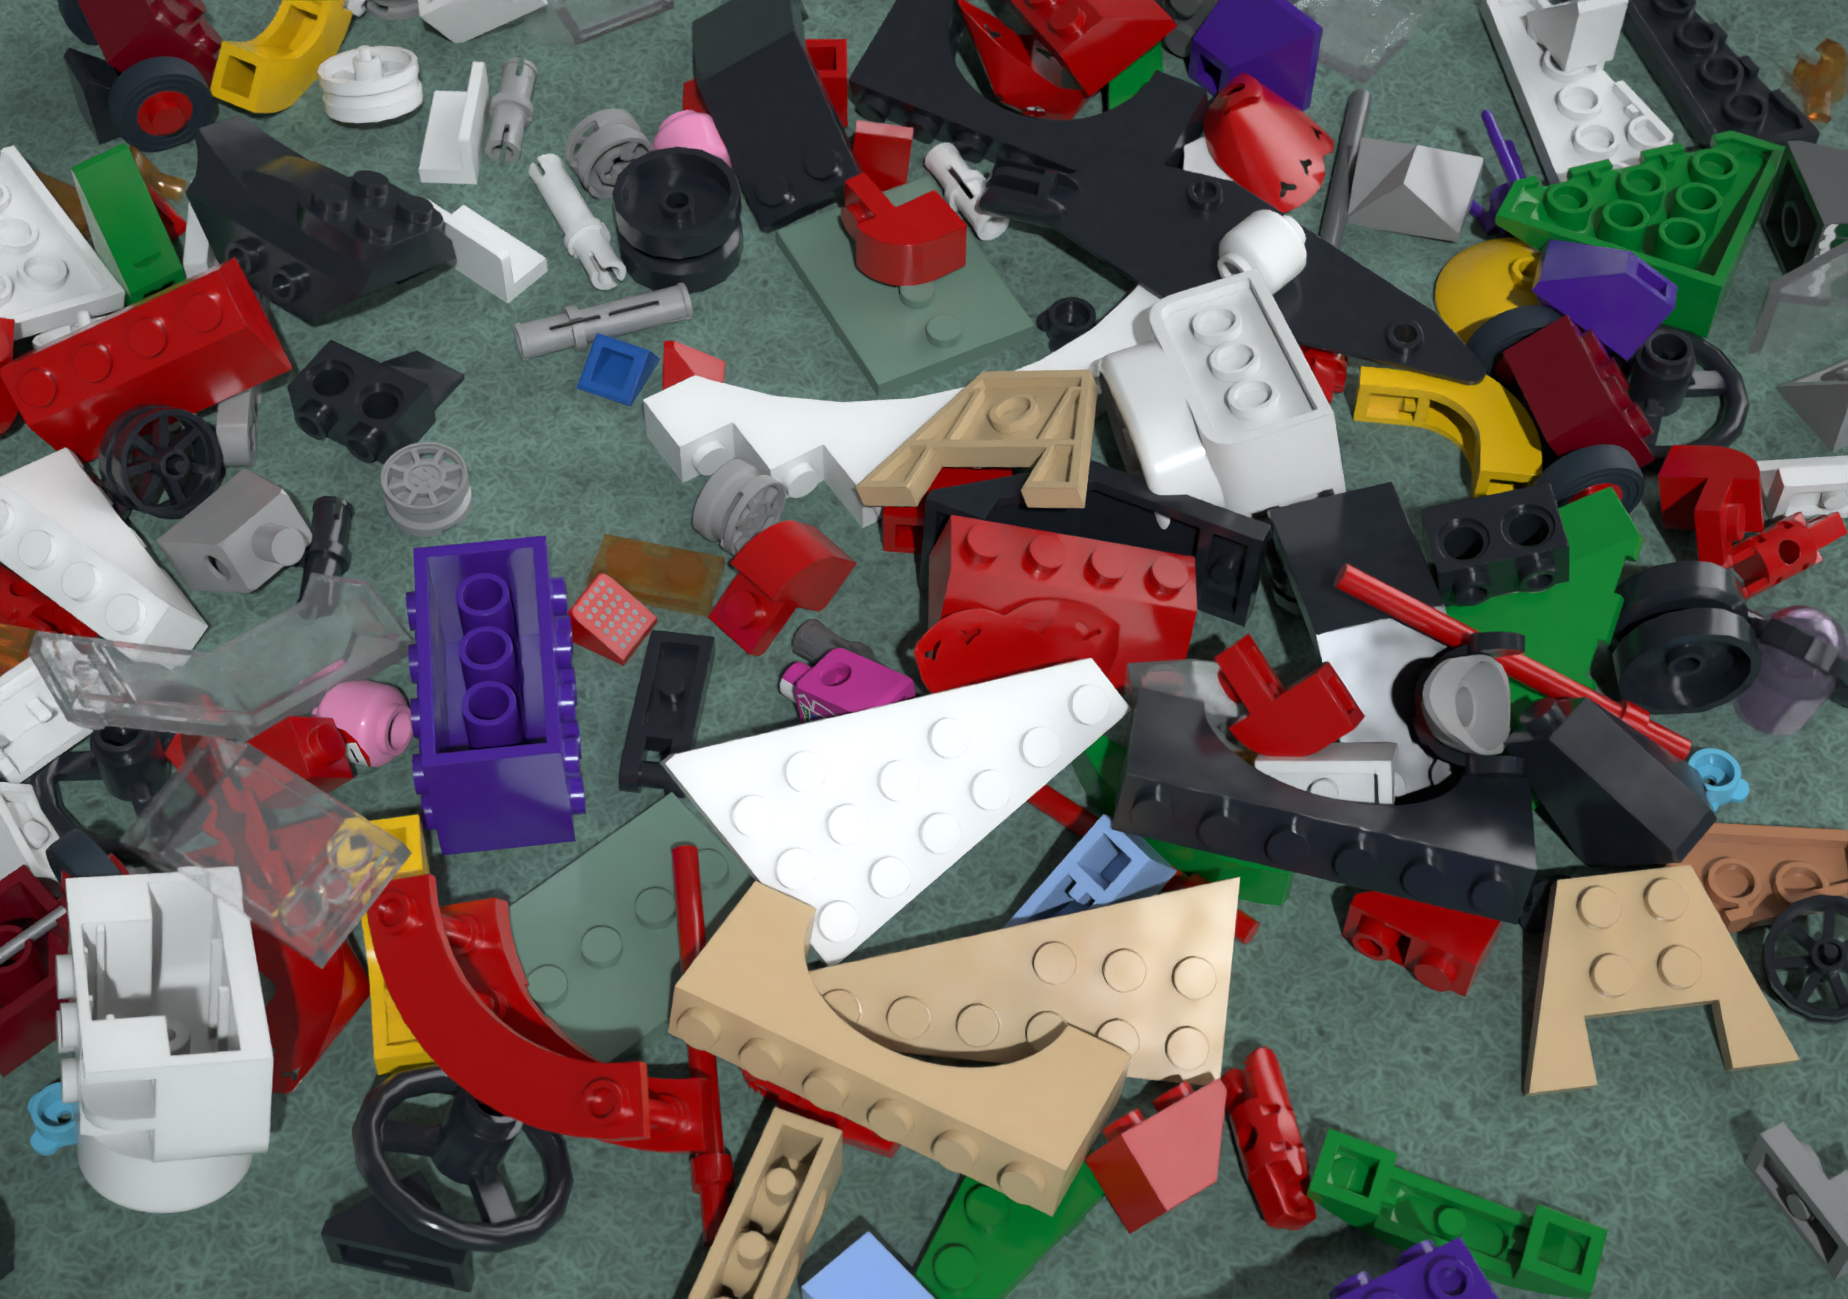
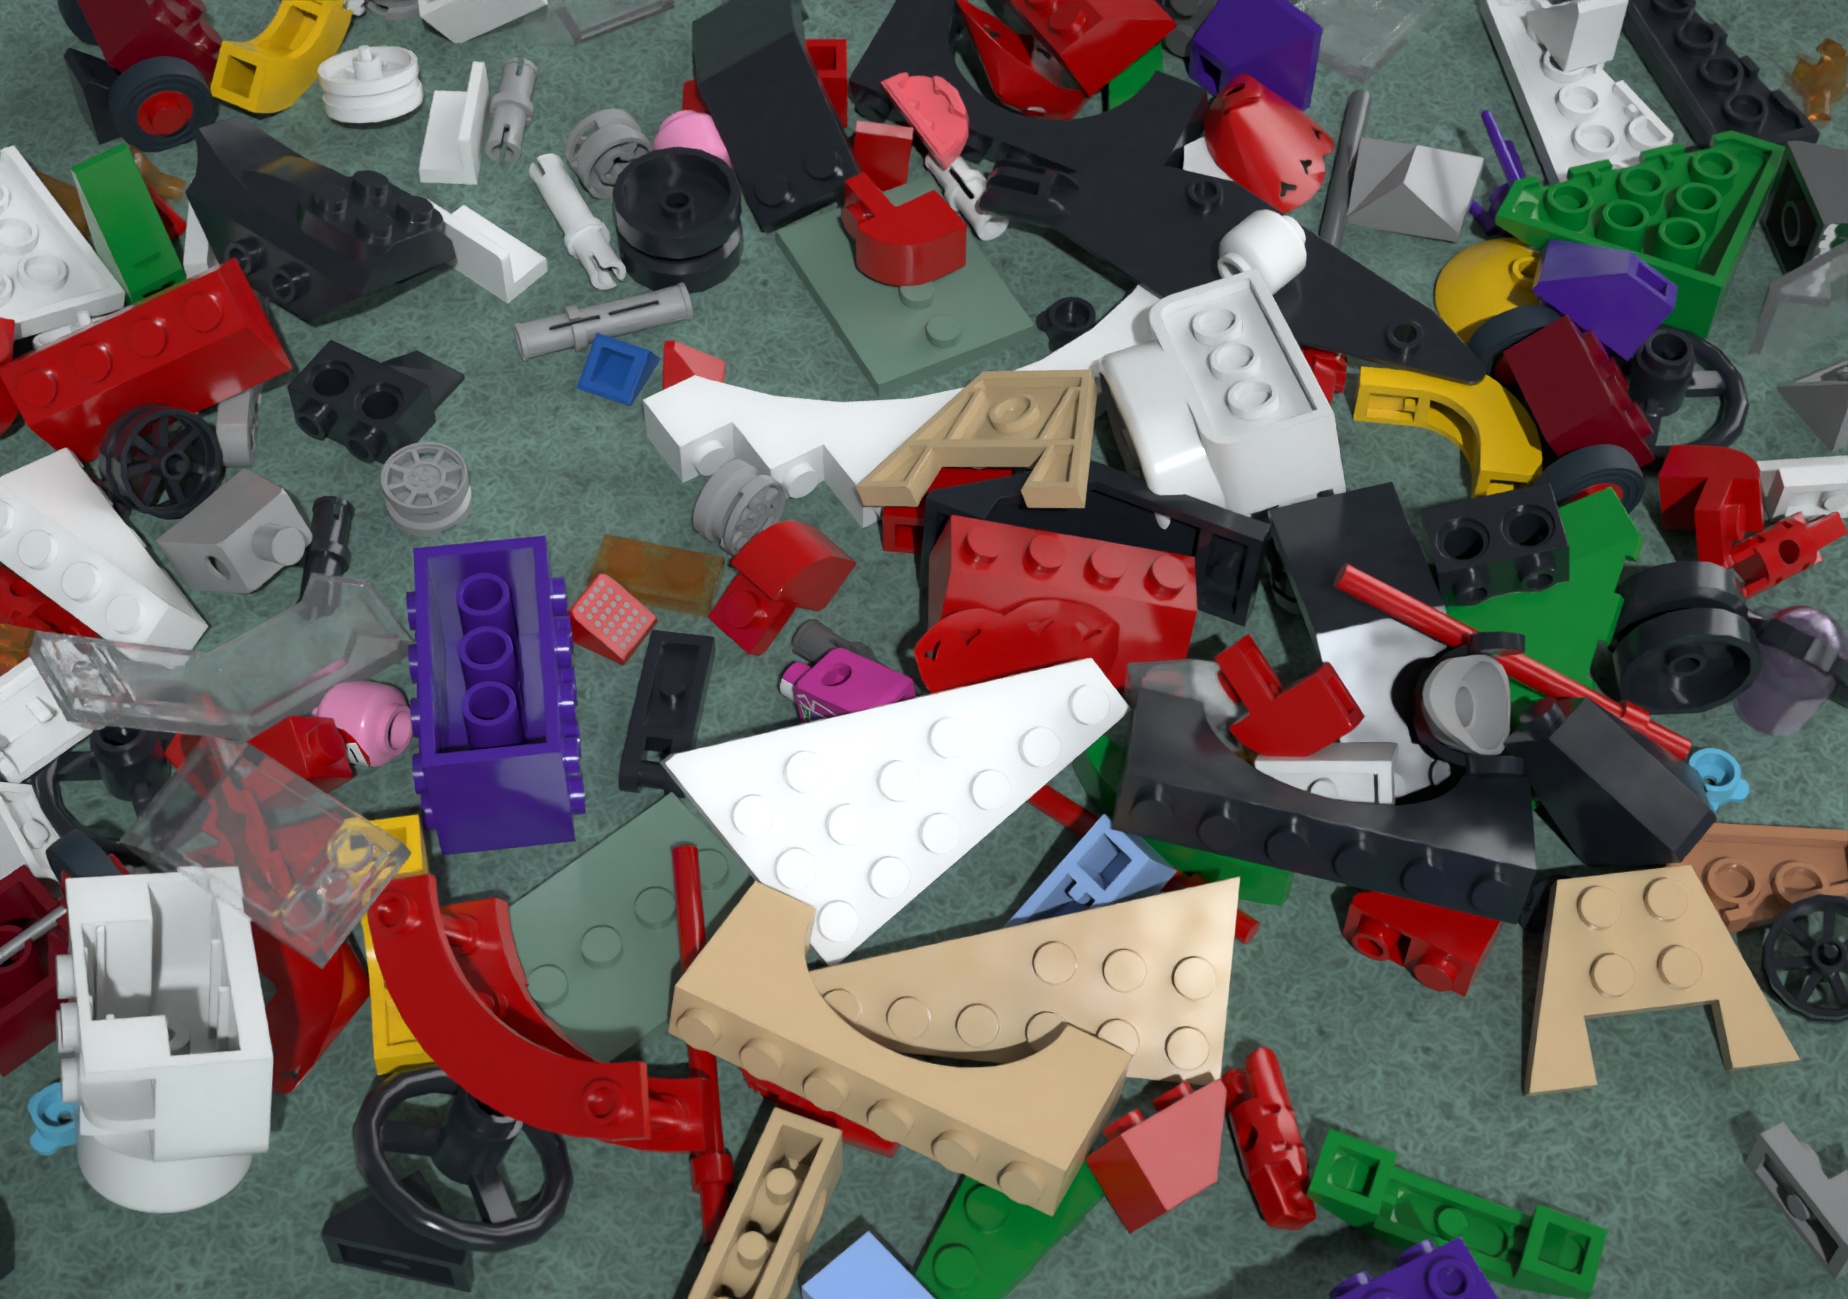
none -> coral tile [881,72,968,171]

